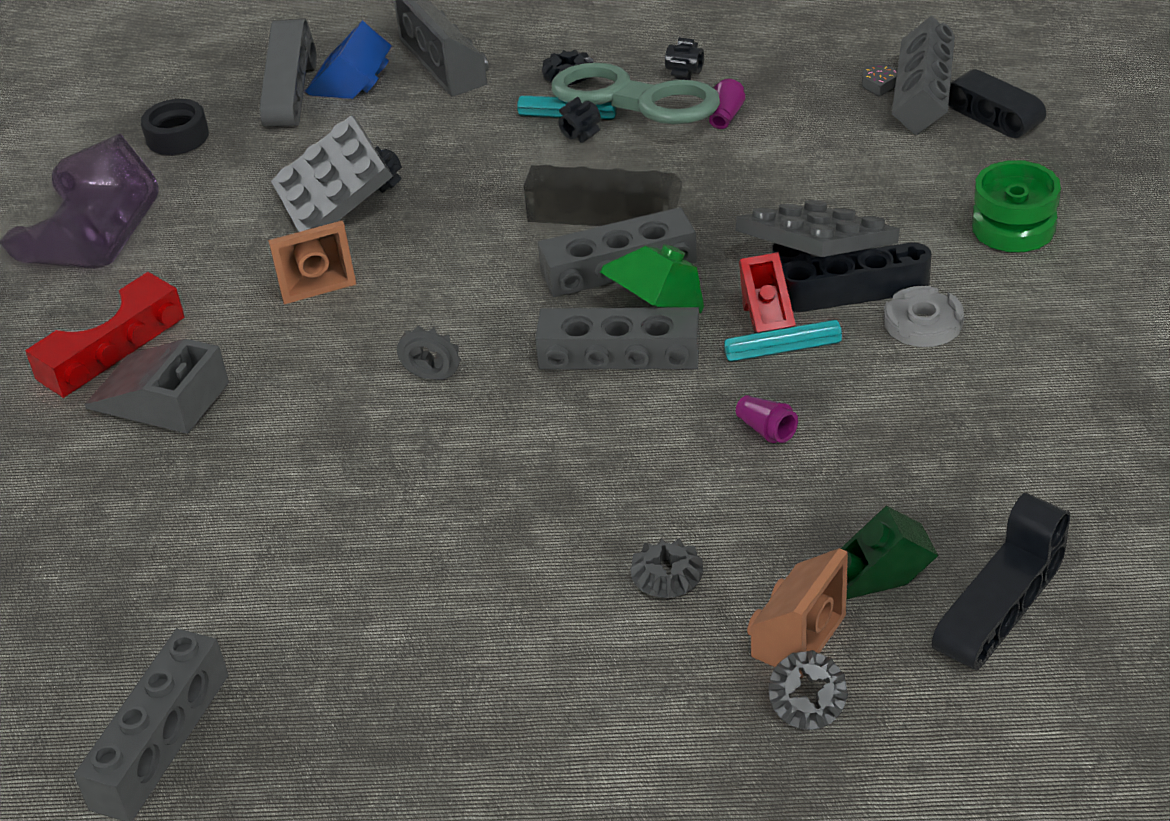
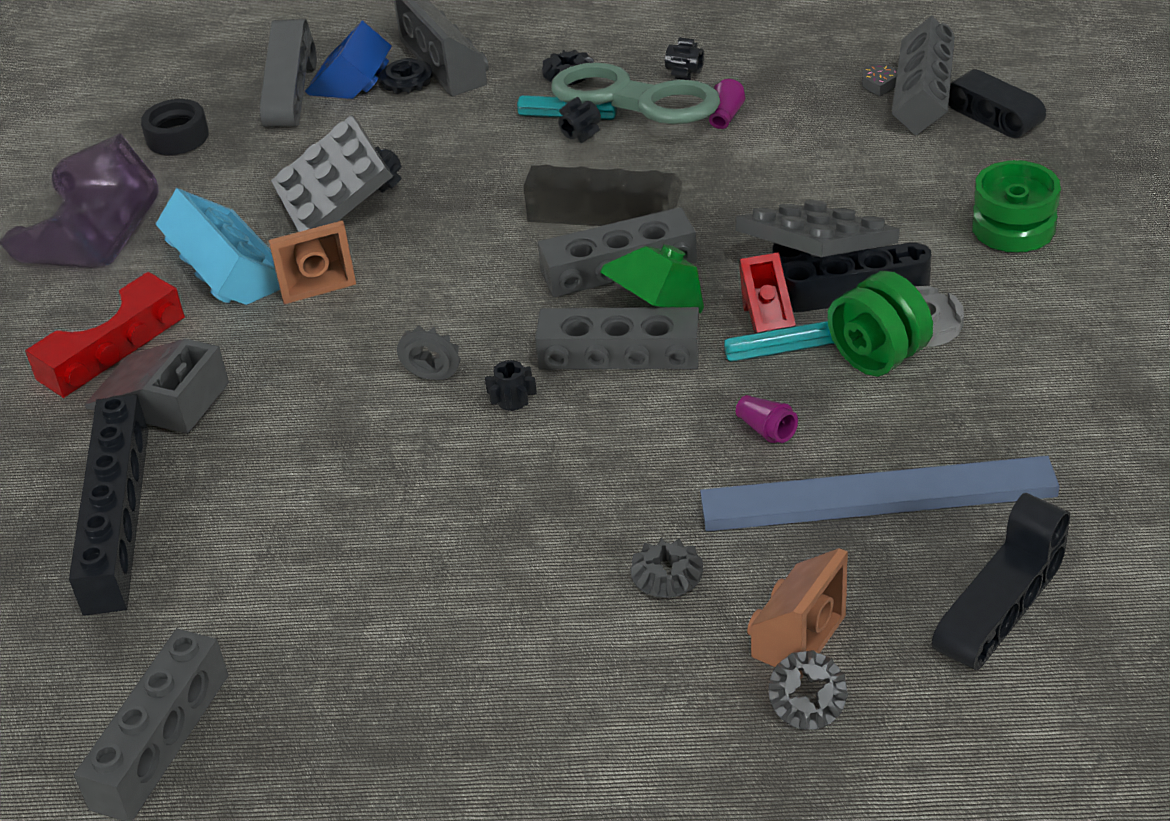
dark green slope [840,505,939,600] -> none
none -> black brick [69,395,149,616]
none -> medium azure slope [156,188,280,305]
none -> black gear [380,58,433,94]
none -> black gear [485,360,537,411]
none -> sand blue tile [700,456,1059,532]
none -> green wheel [828,270,933,377]

